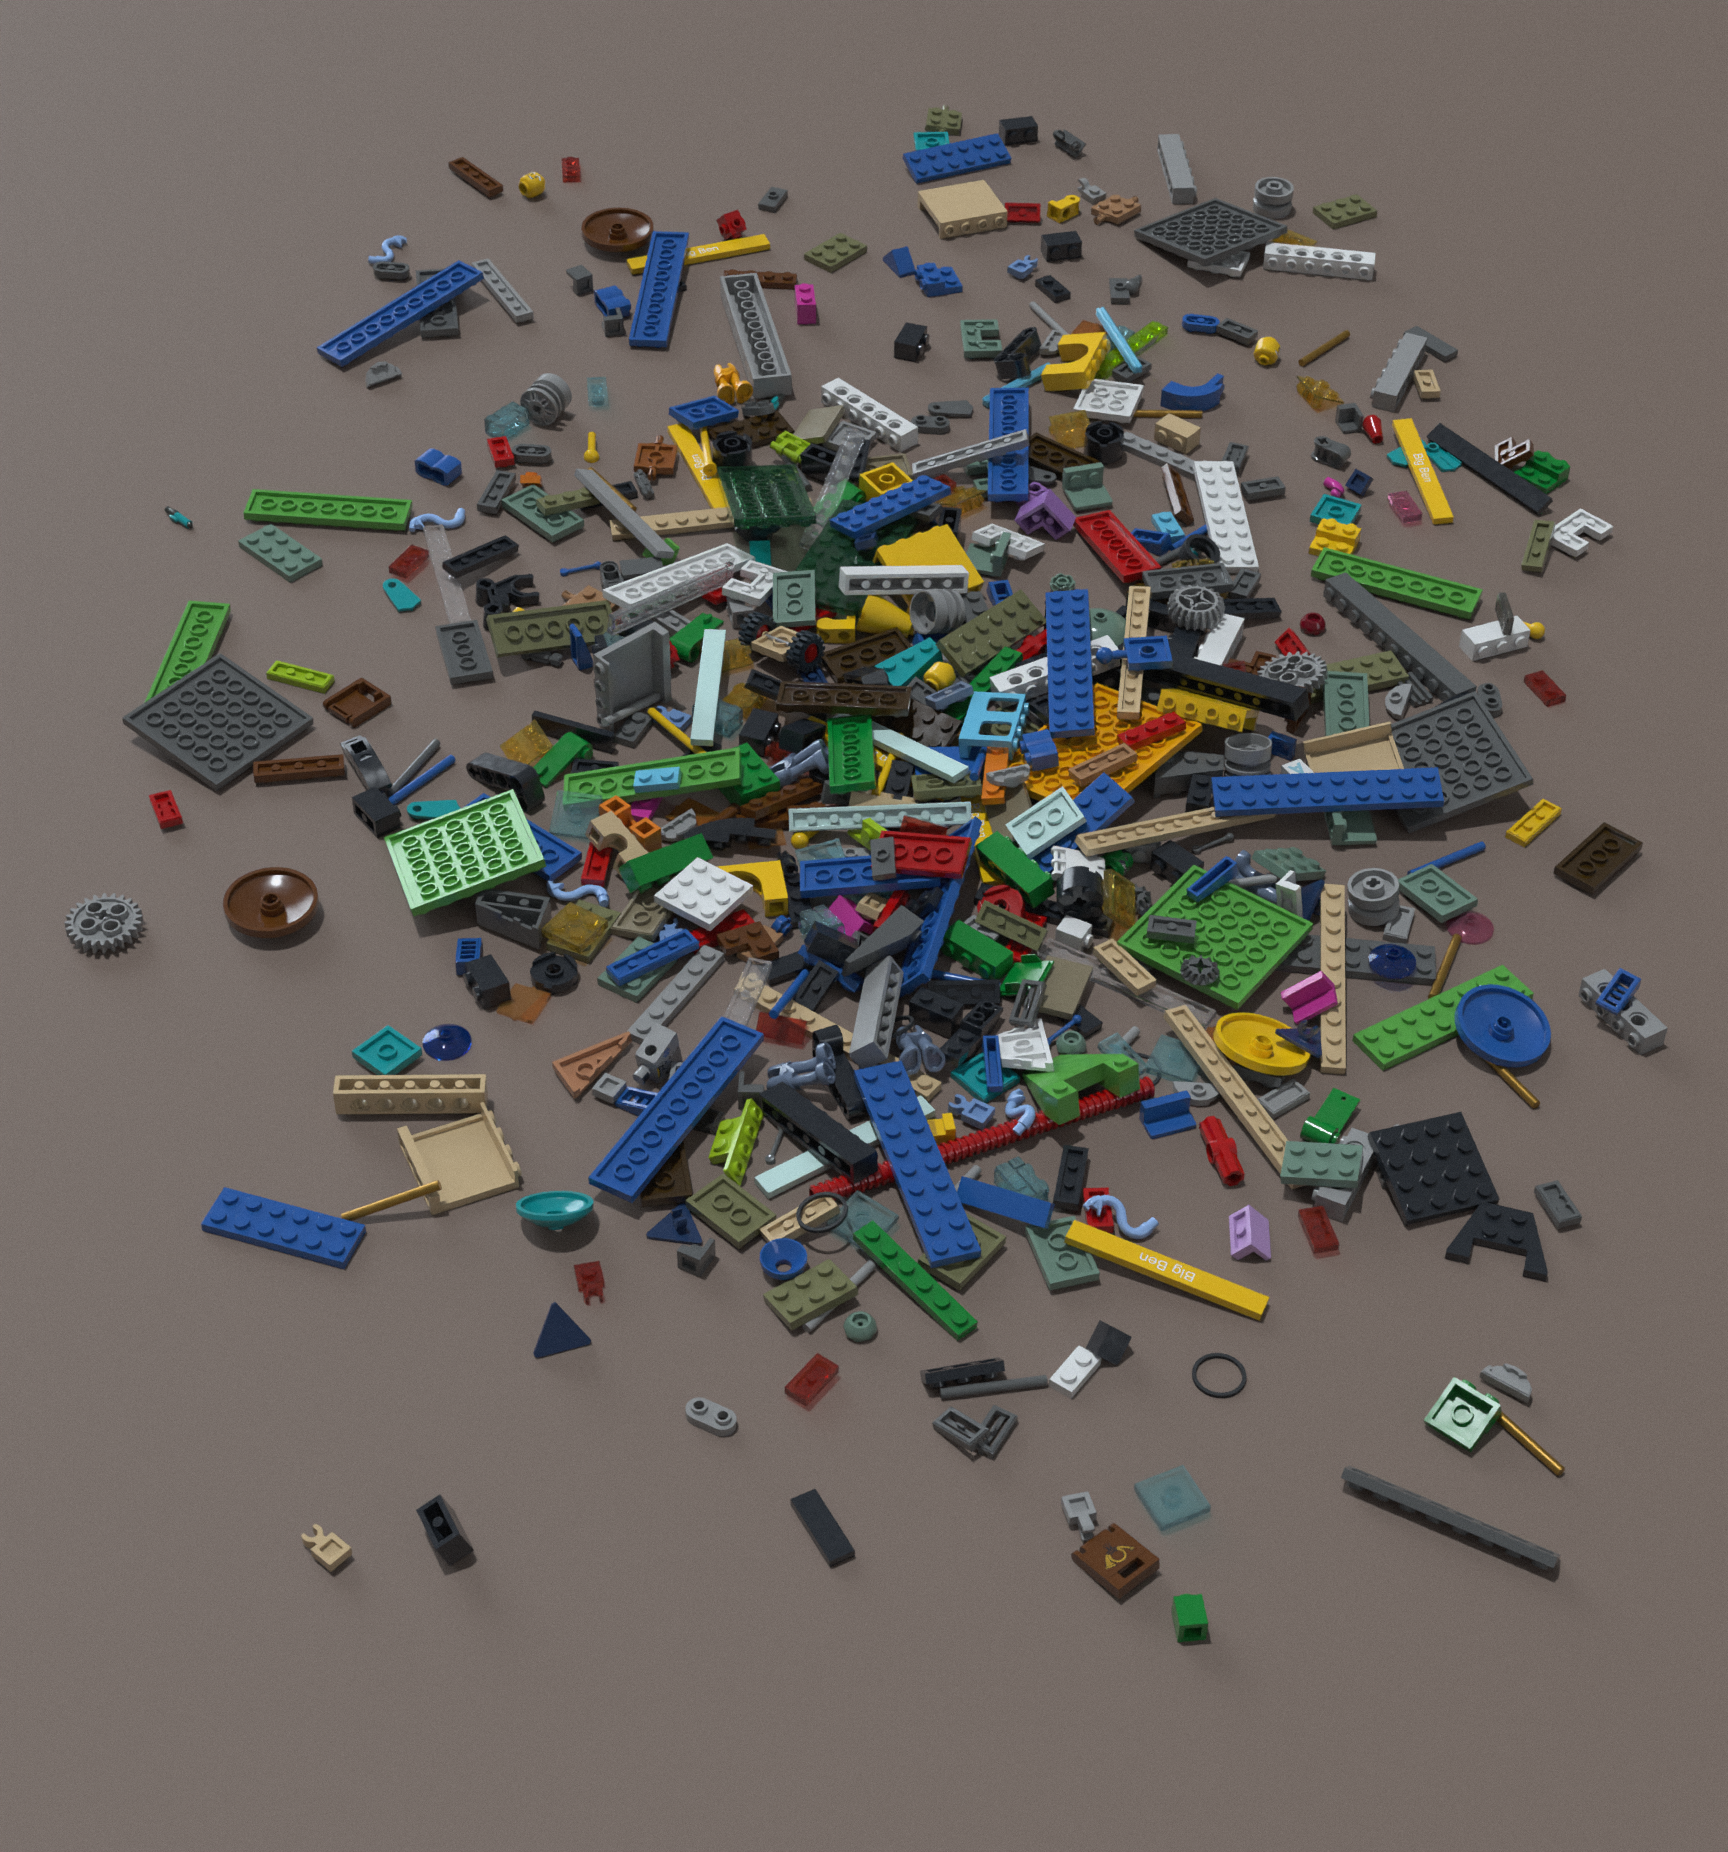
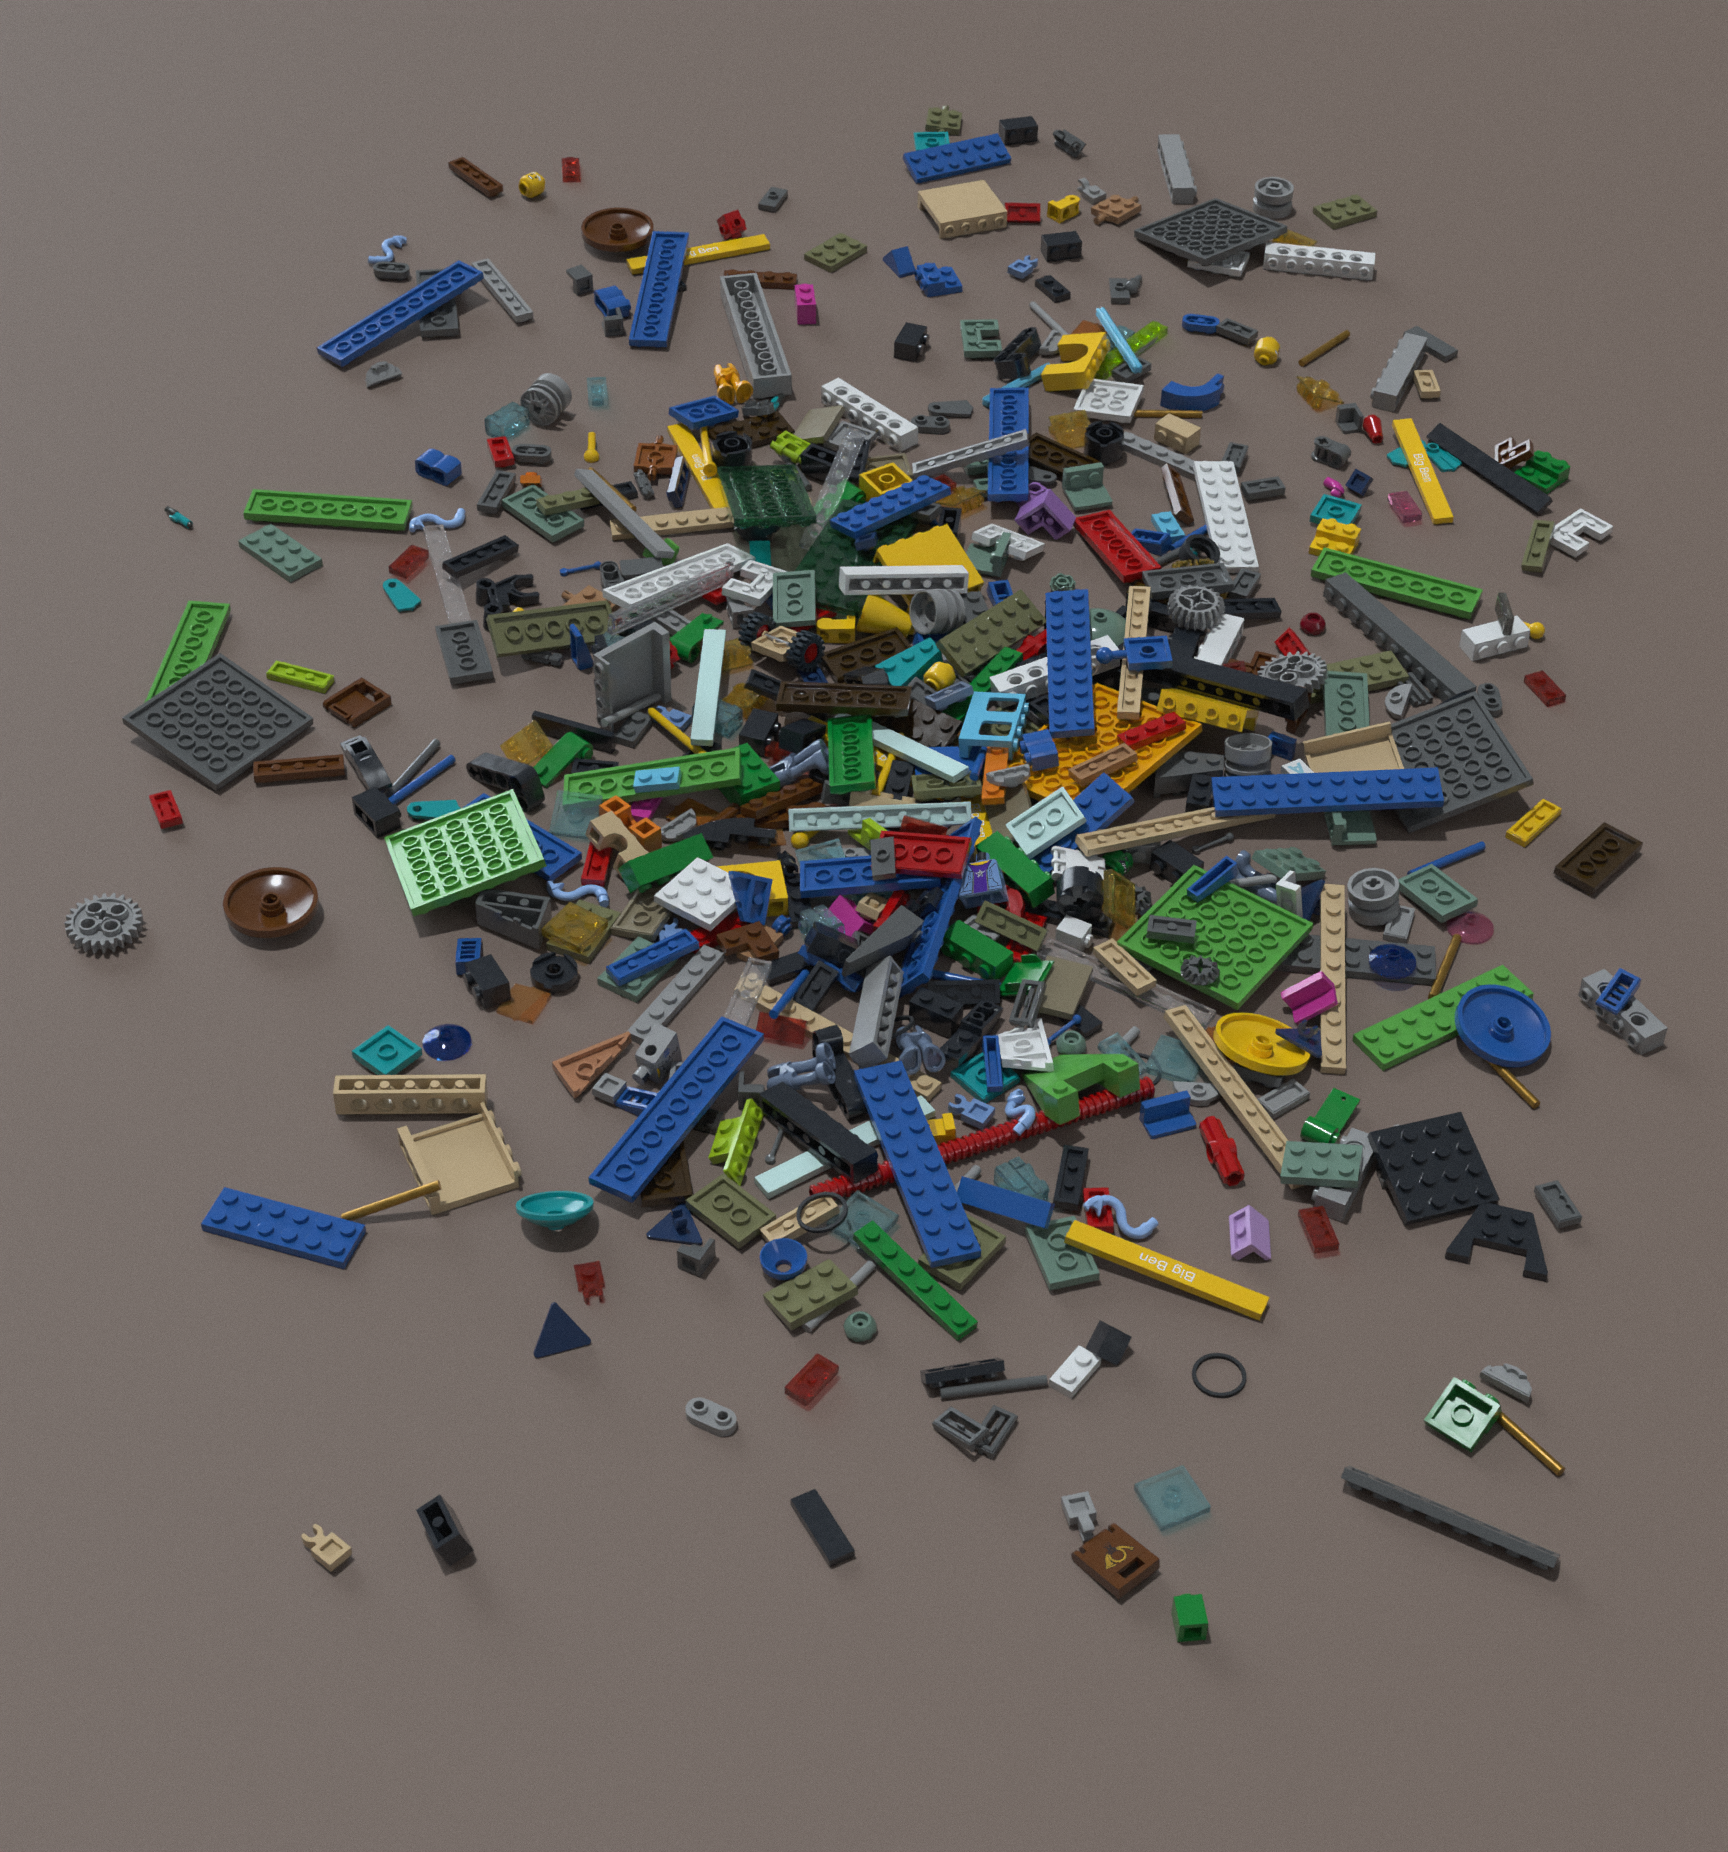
none -> dark blue plate [666,456,691,509]
none -> blue wing [728,871,773,925]
none -> medium blue torso [959,852,1009,909]

